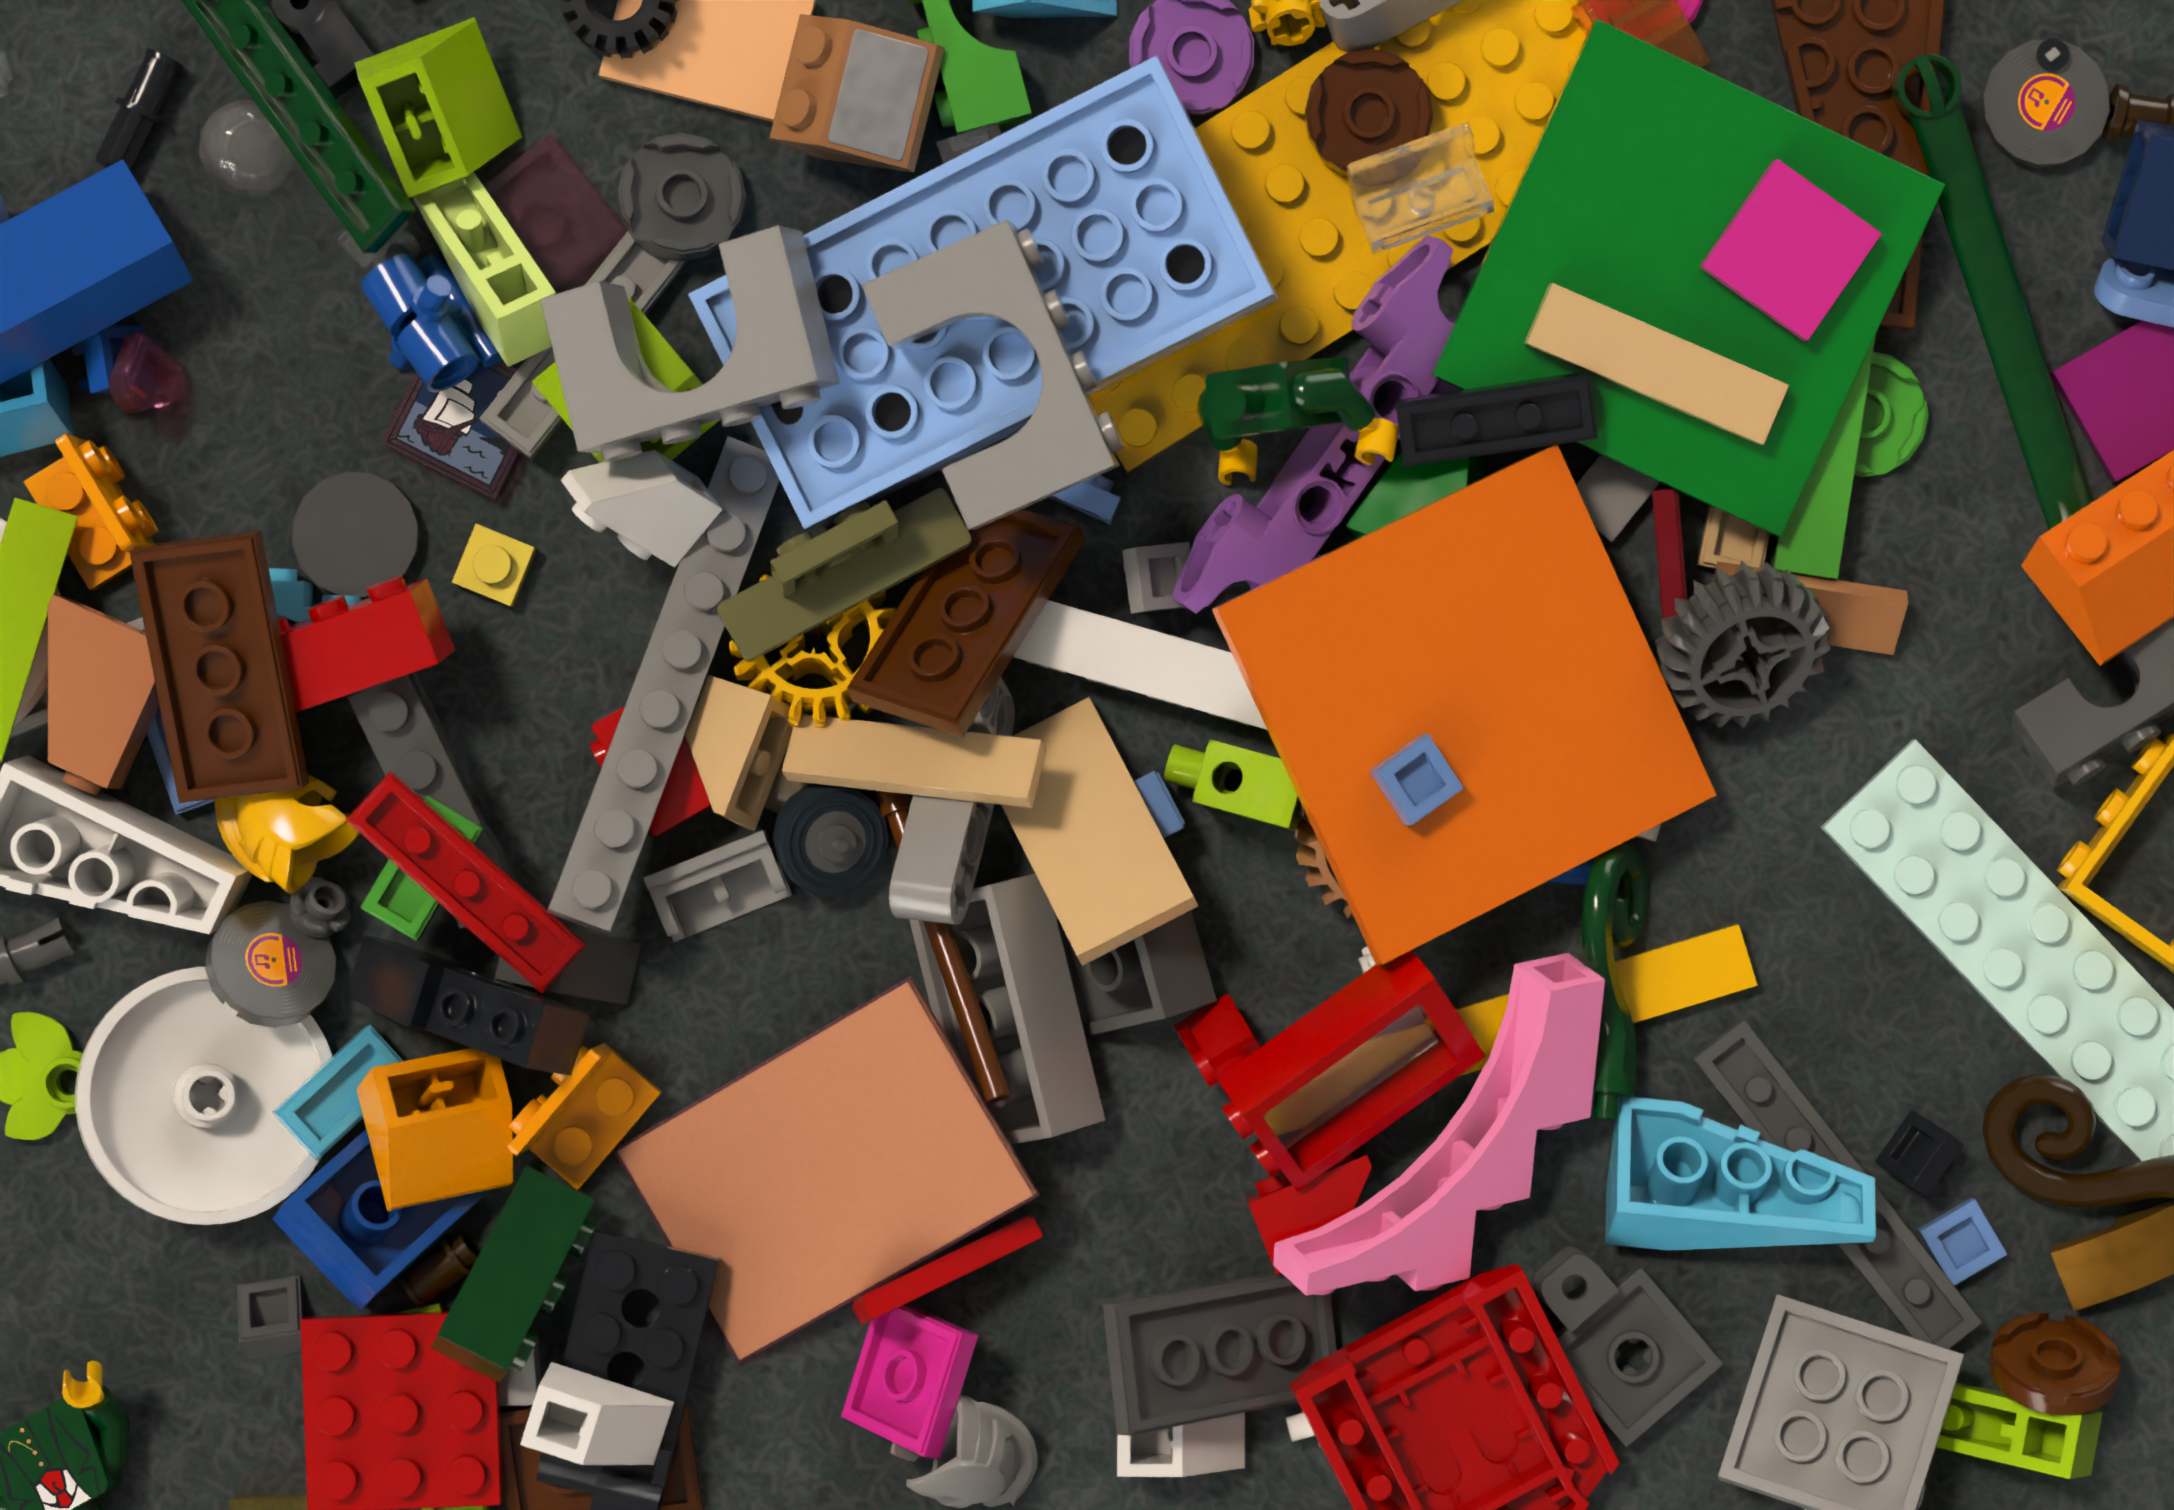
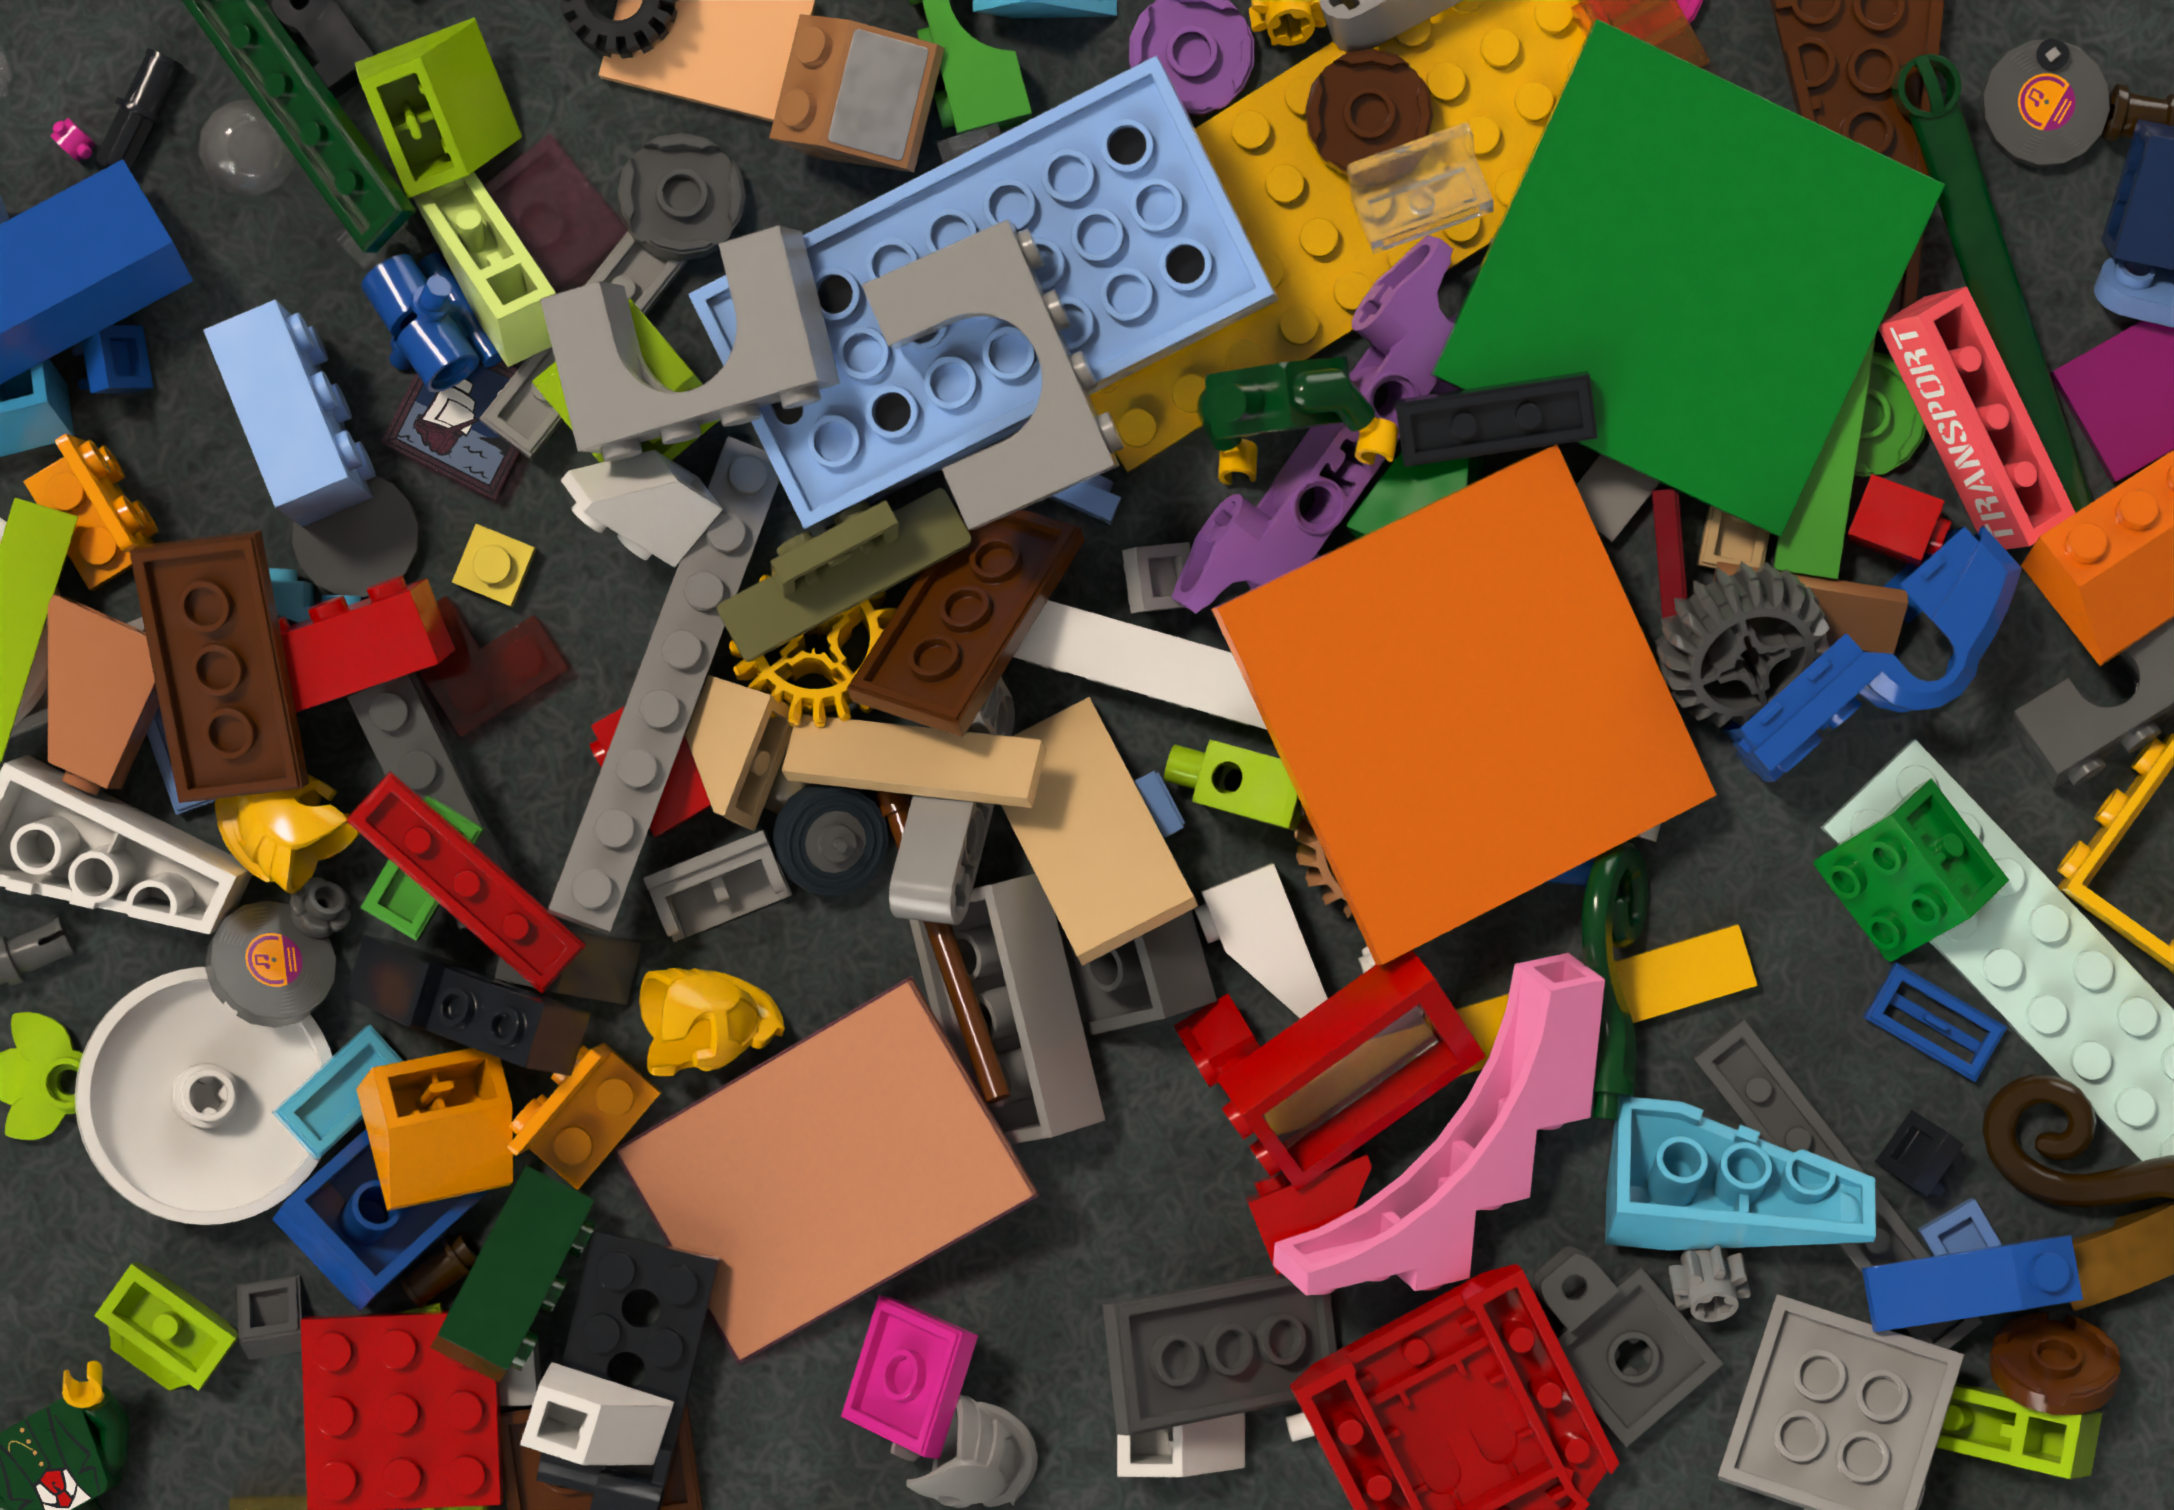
clear pink tile [109,331,186,413] -> none
red tile [851,1215,1043,1325] -> none
medium blue tile [1369,734,1464,825] -> none
tan tile [1523,283,1789,445] -> none
dark pink tile [1699,159,1882,341] -> none
none -> dark pink piece [50,117,96,163]
none -> lime slope [94,1261,239,1391]
none -> light blue brick [203,299,376,527]
none -> clear red plate [419,596,570,737]
none -> yellow helmet [639,968,785,1076]
none -> white slope [1194,863,1327,1018]
none -> light grey gear [1668,1245,1751,1322]
none -> blue piece [1723,525,2022,782]
none -> green bracket [1814,778,2009,962]
none -> red brick [1848,474,1952,568]
none -> blue tile [1862,962,2007,1082]
none -> blue slope [1862,1235,2083,1332]
none -> coral brick [1878,286,2075,550]

